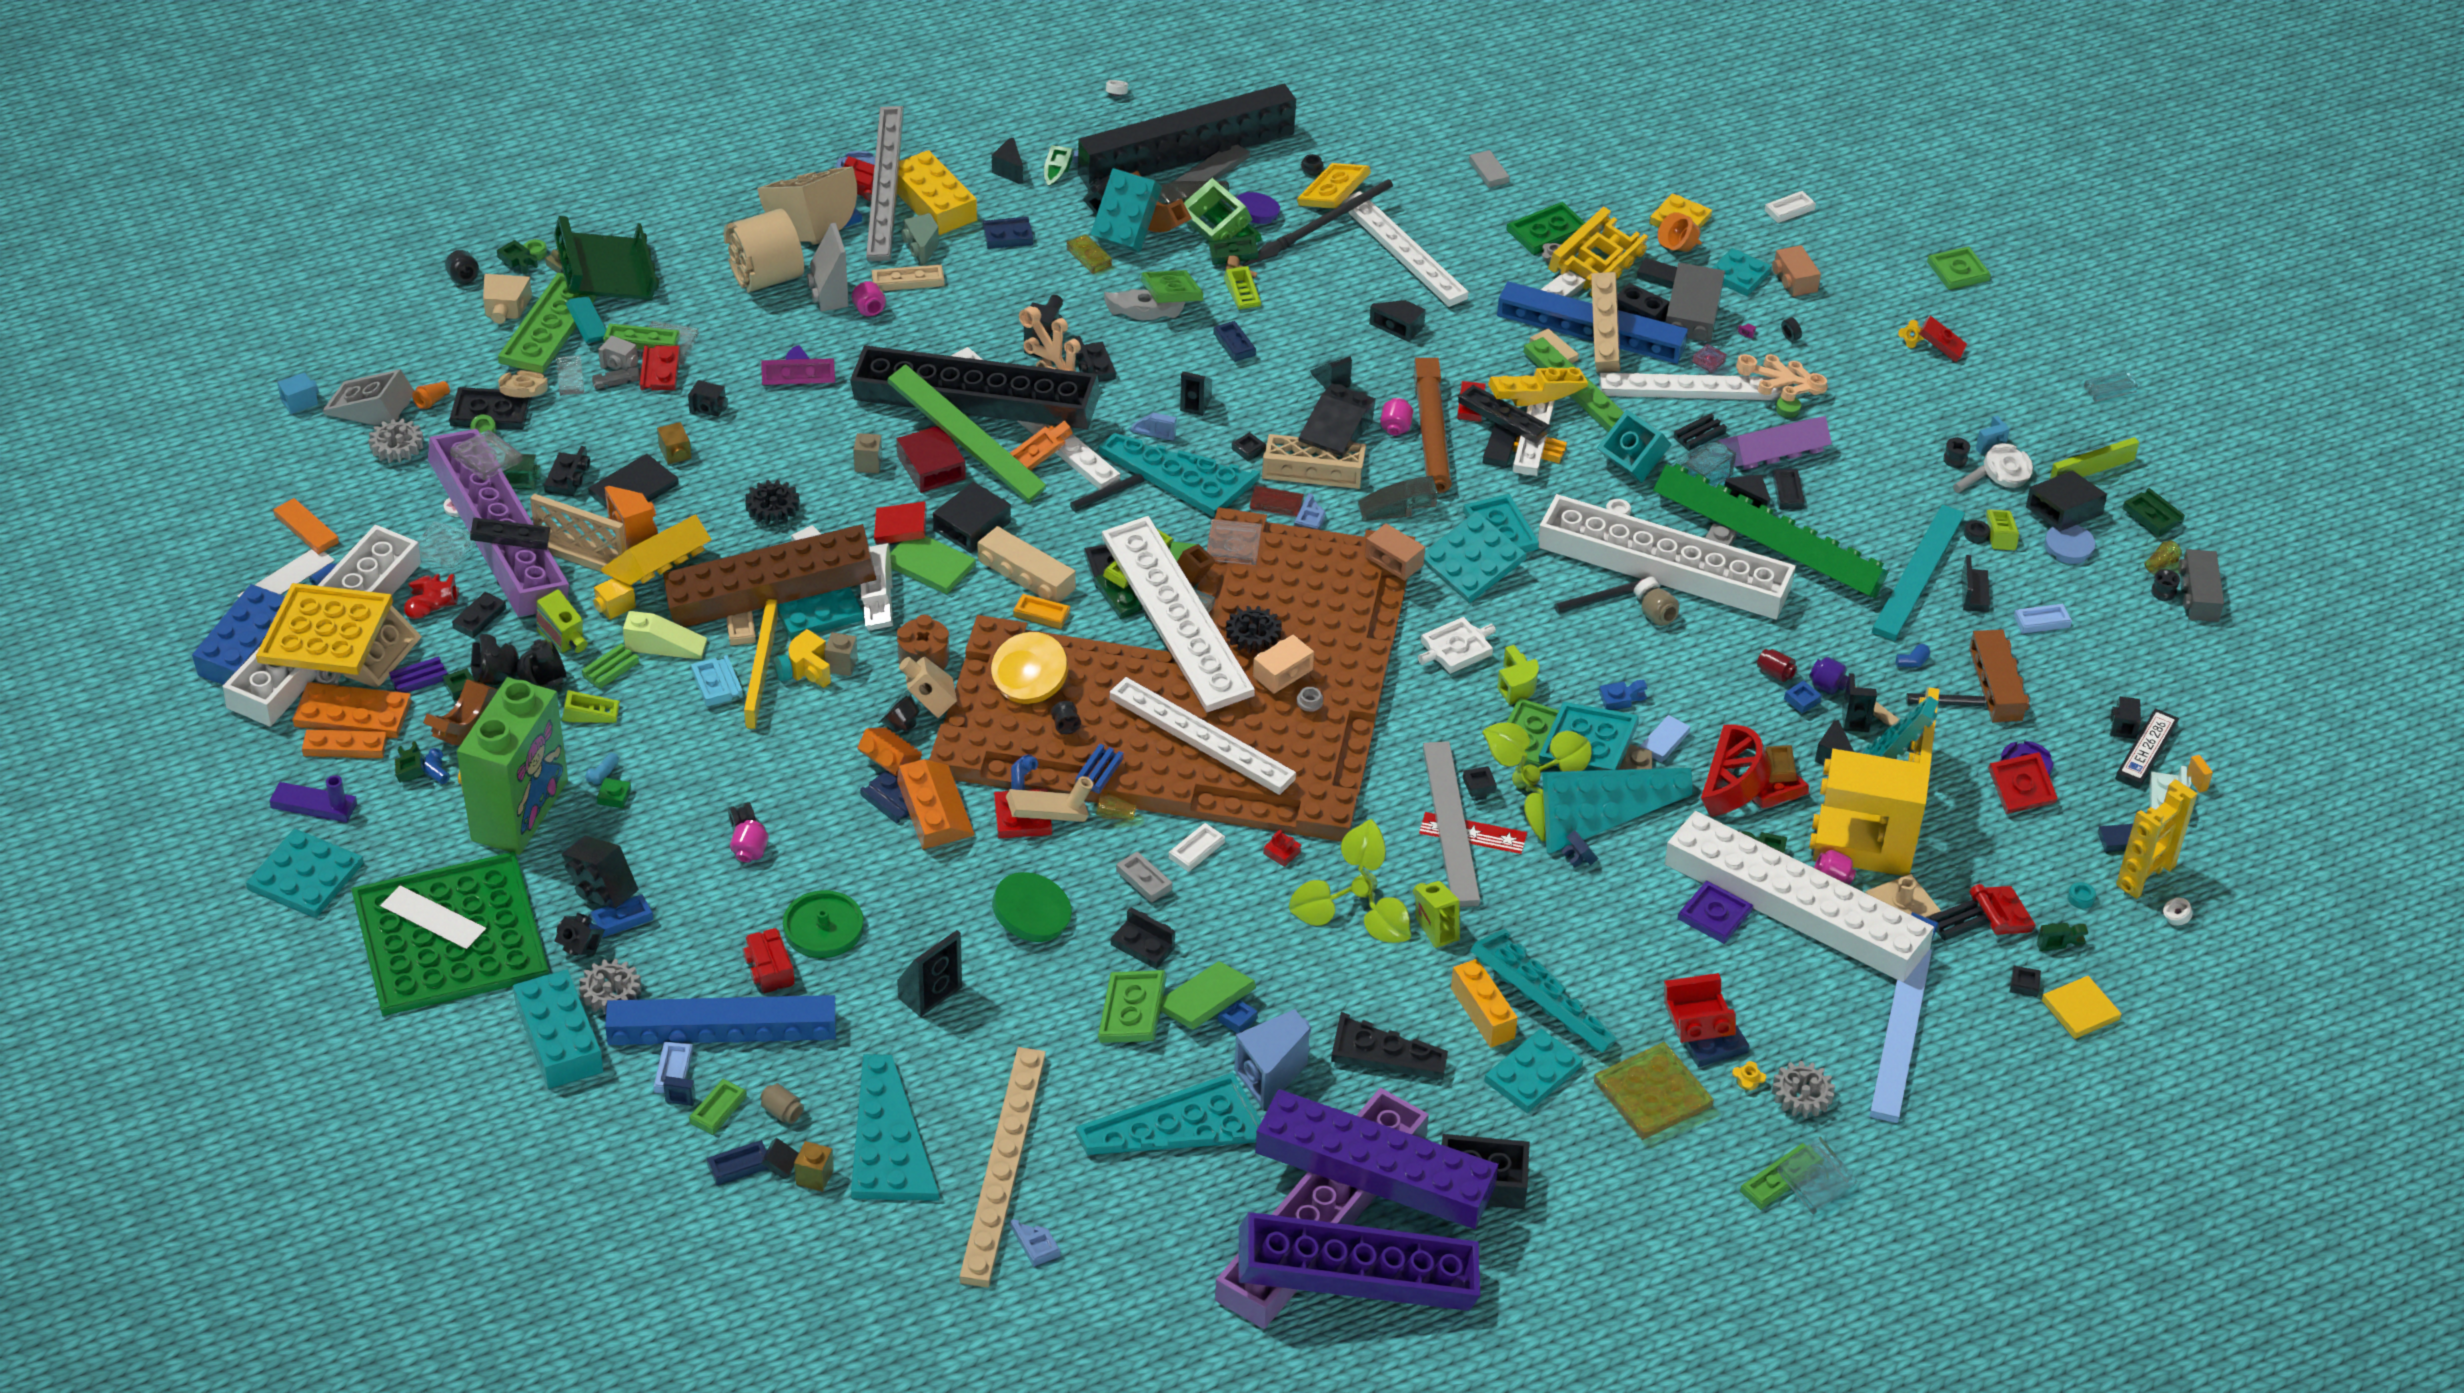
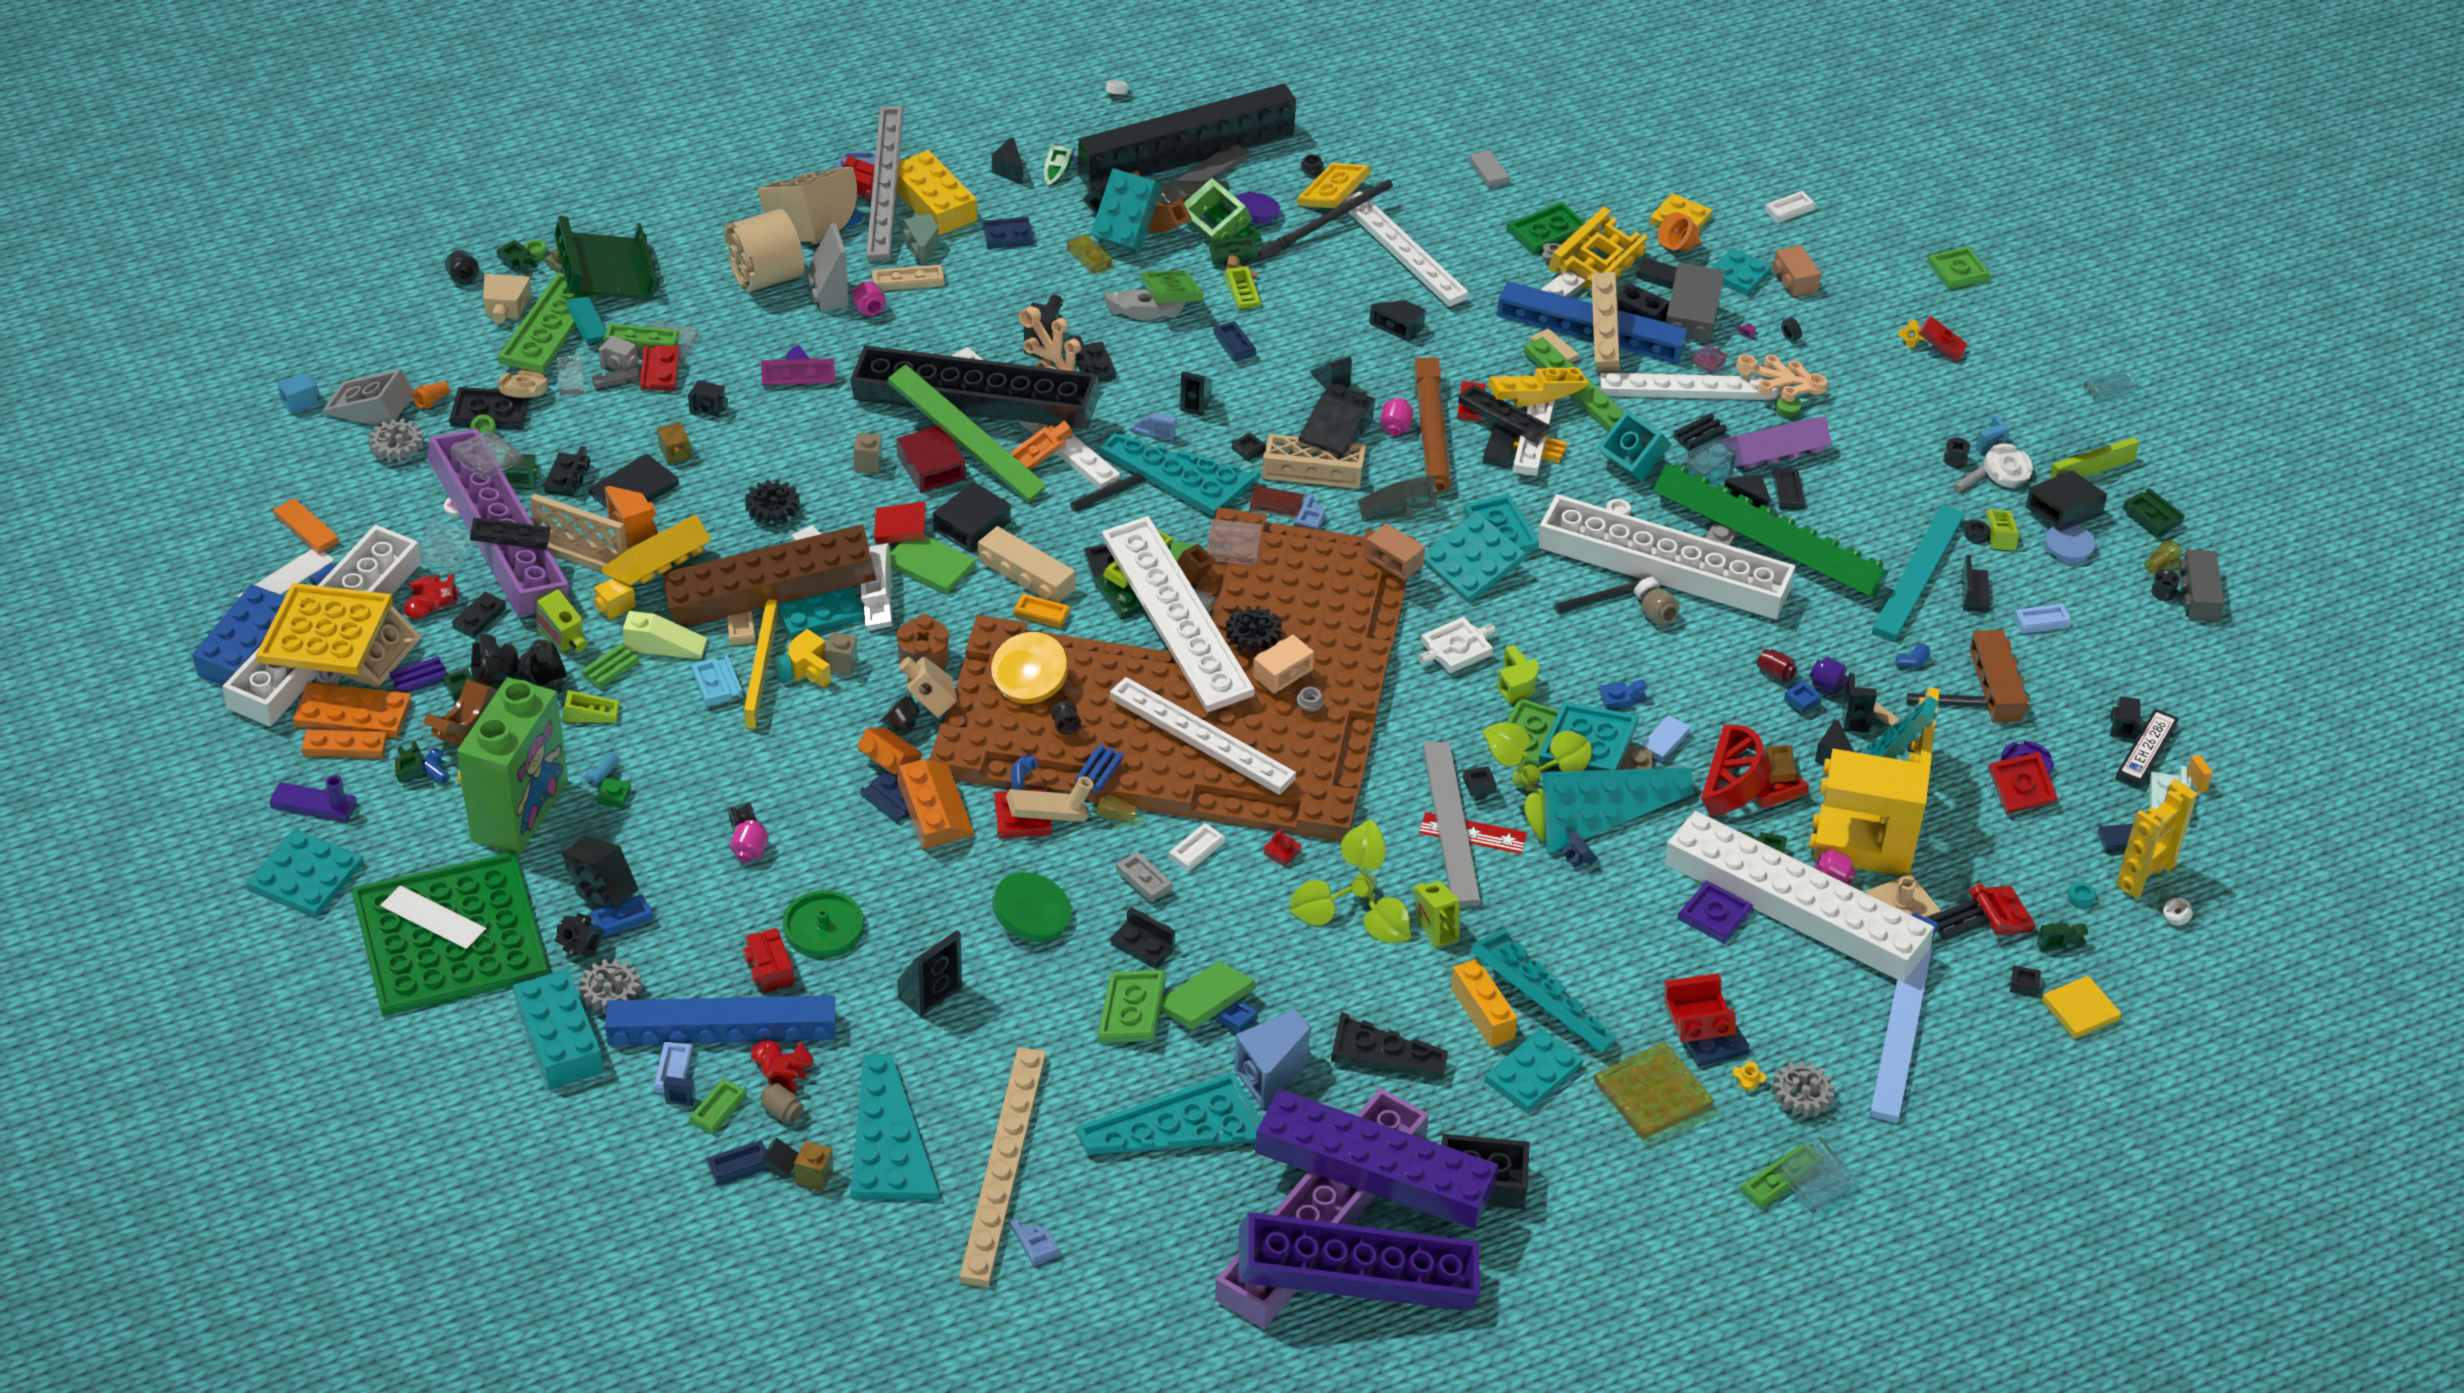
none -> red animal [751,1040,814,1093]

